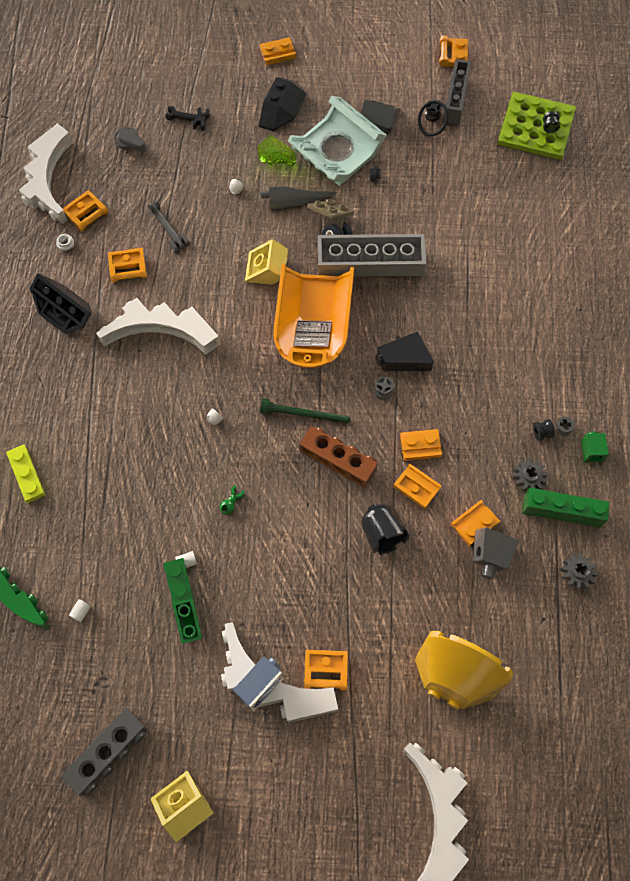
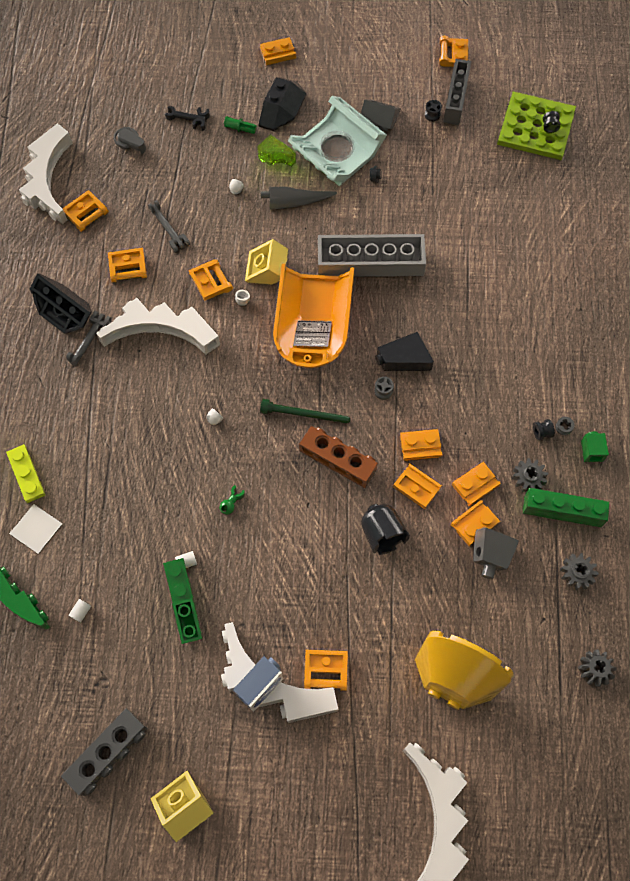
white plate [56,234,74,251] -> none
dark tan plate [307,199,354,235] -> none
black tyre [418,100,449,136] -> none
none -> white sticker [9,504,62,553]
none -> dark grey hinge [66,311,112,366]
none -> light orange plate [189,259,233,301]
none -> green axle [224,116,257,134]
none -> white hinge [235,290,250,306]
none -> light orange plate [452,462,501,507]
none -> dark grey gear [578,649,616,687]

